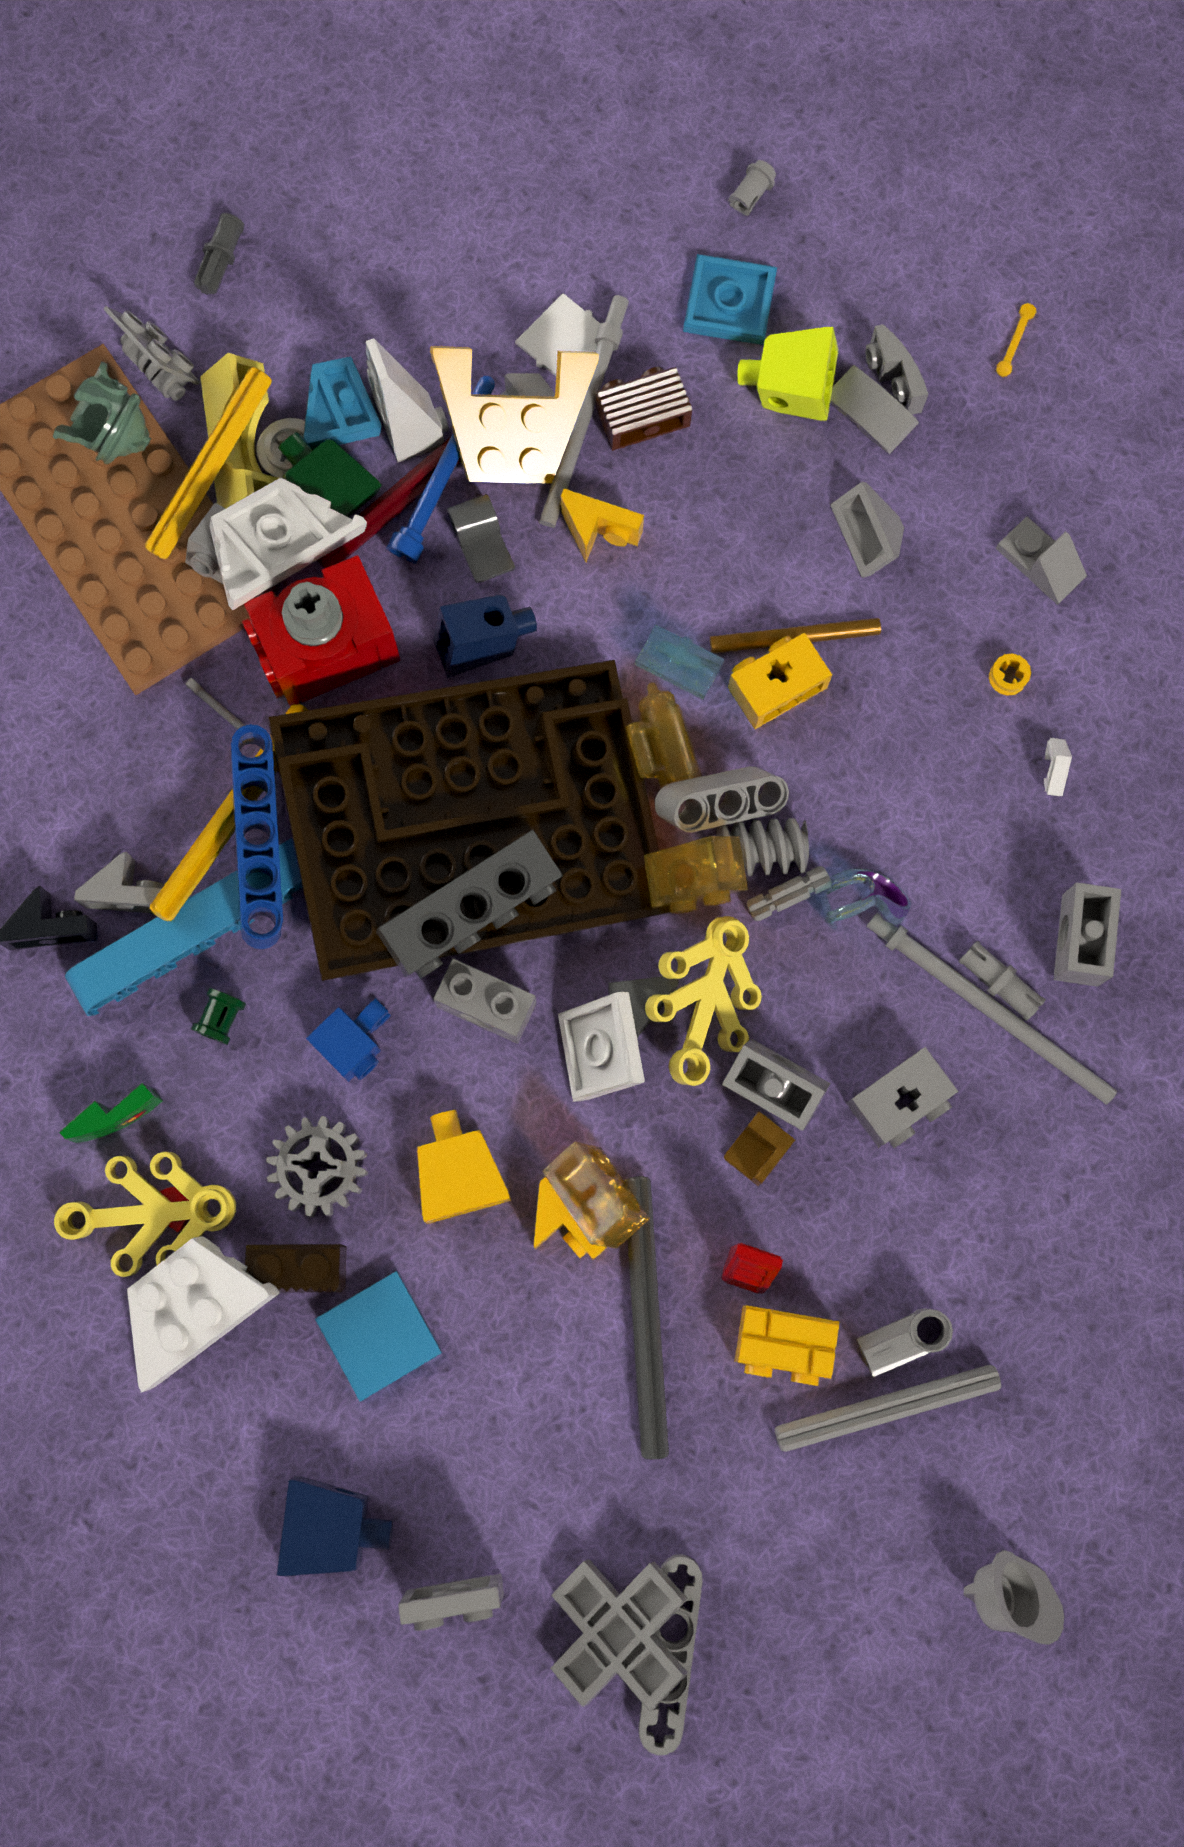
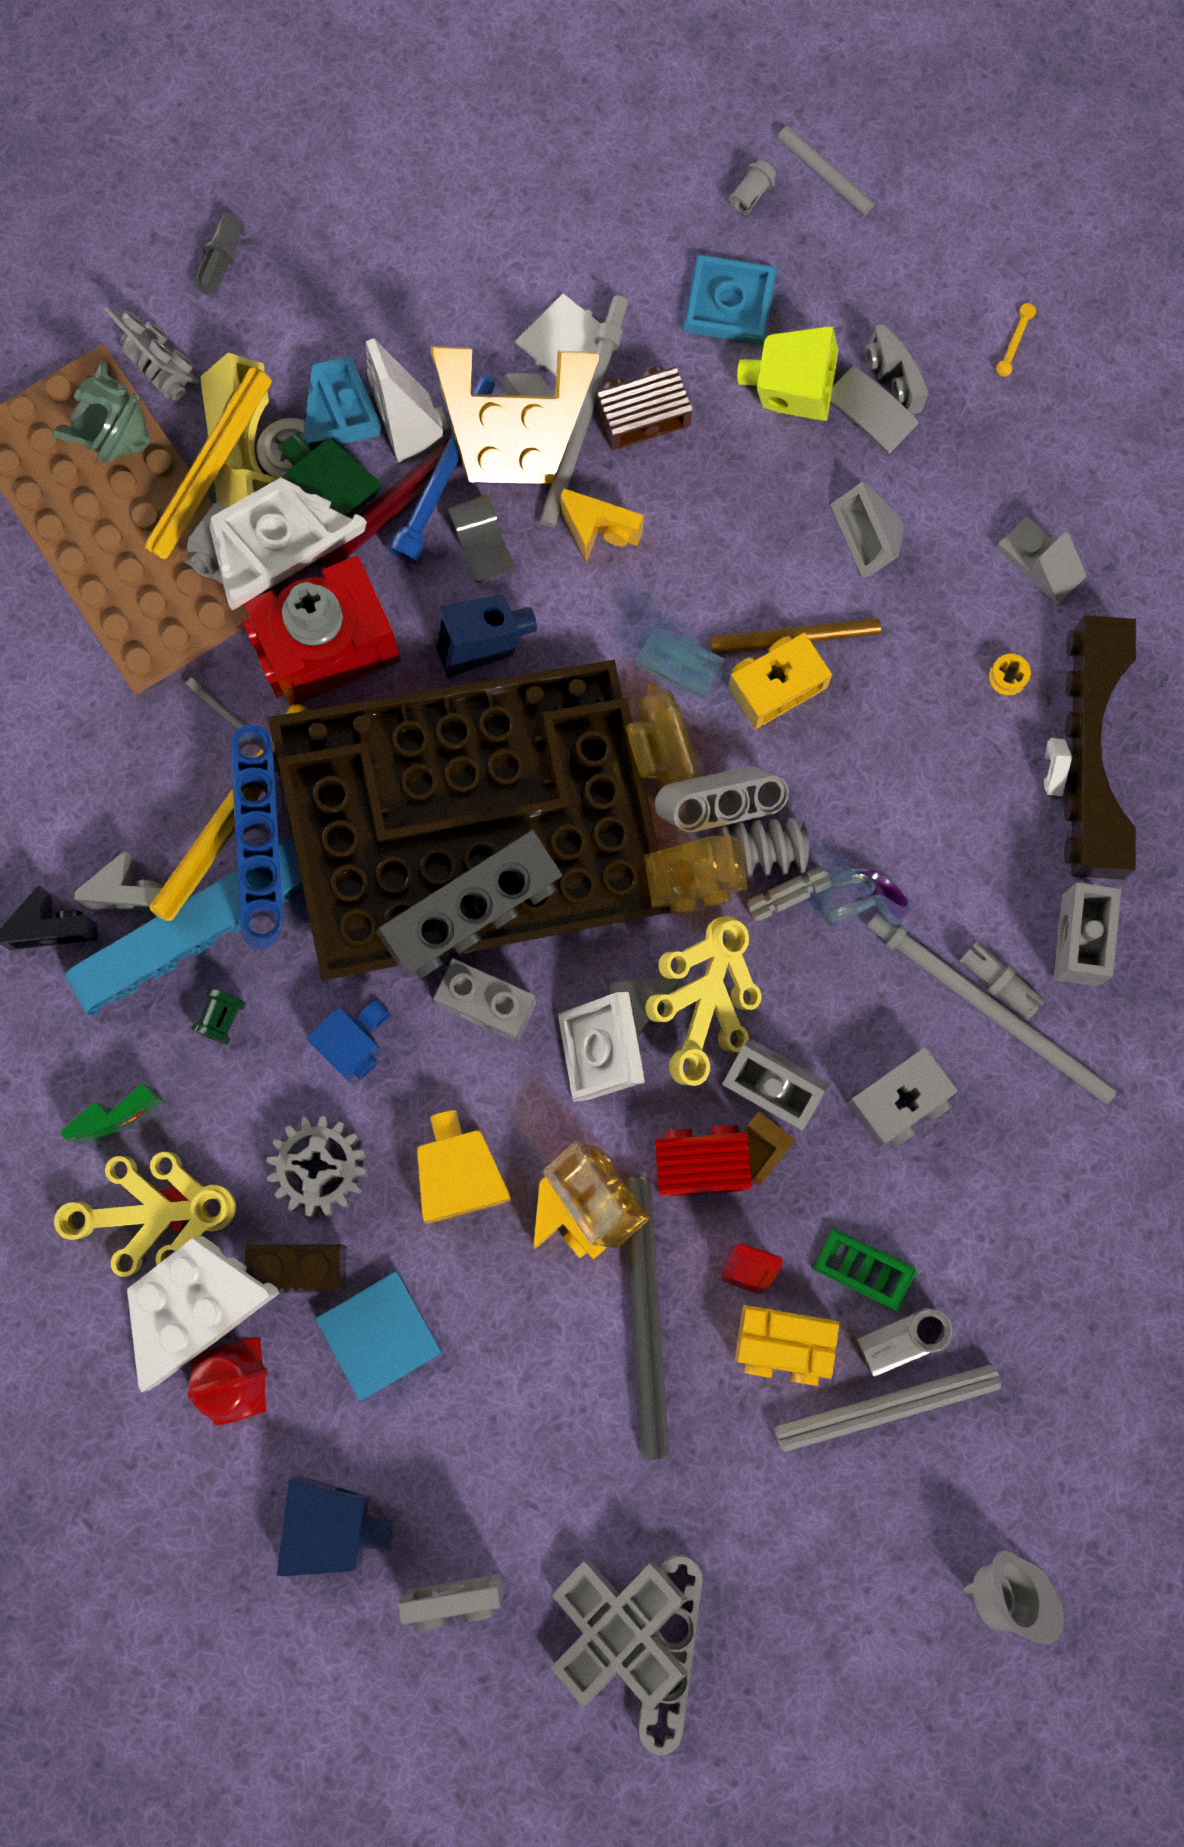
none -> red piece [187,1338,268,1425]
none -> red brick [655,1125,753,1197]
none -> light grey bar [777,126,875,216]
none -> green slope [813,1228,919,1313]
none -> dark brown arch [1064,615,1136,880]

